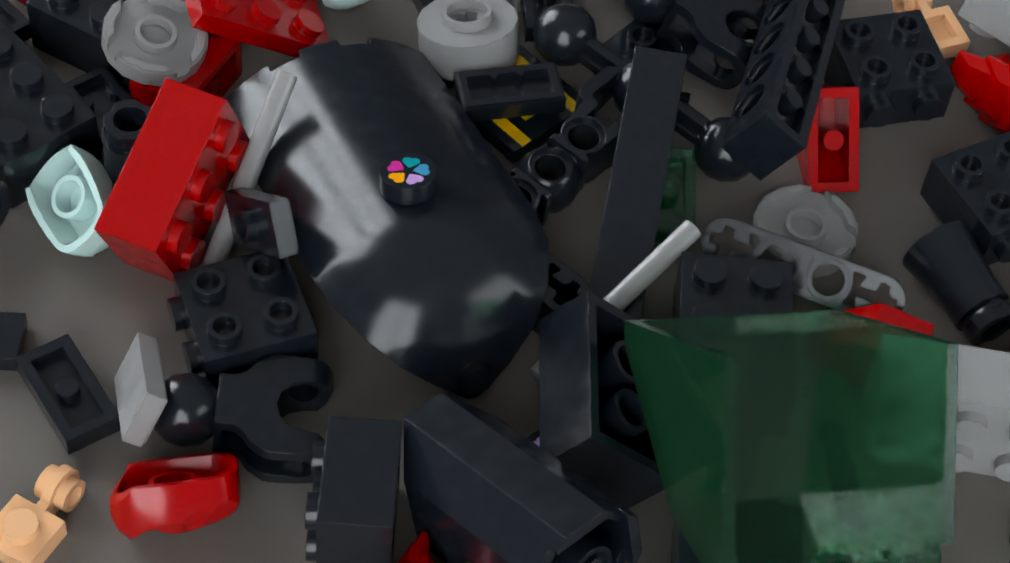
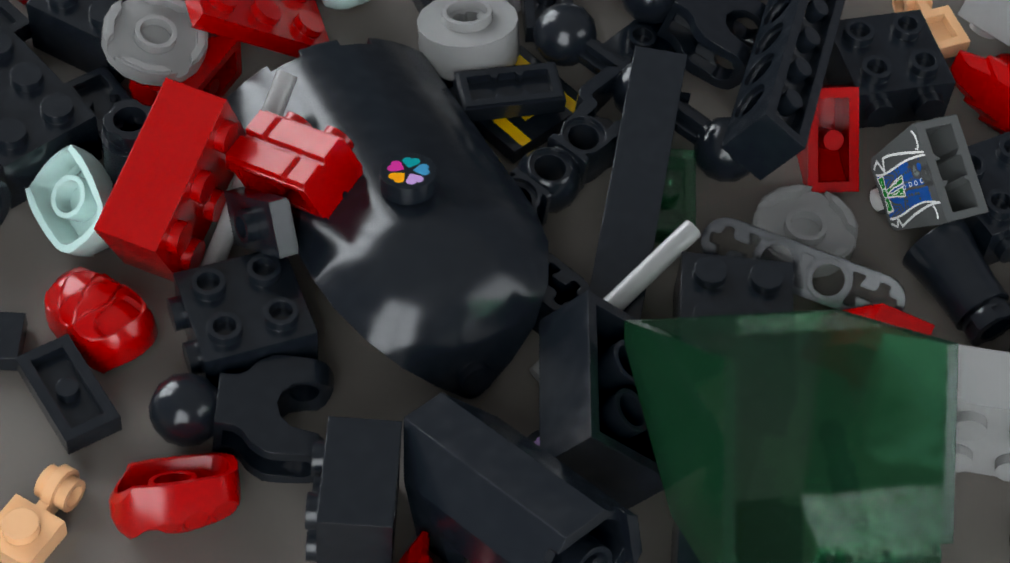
light grey tile [114,332,168,447] -> none
none -> red piece [44,266,158,374]
none -> red brick [225,110,363,219]
none -> dark grey torso [869,114,989,231]

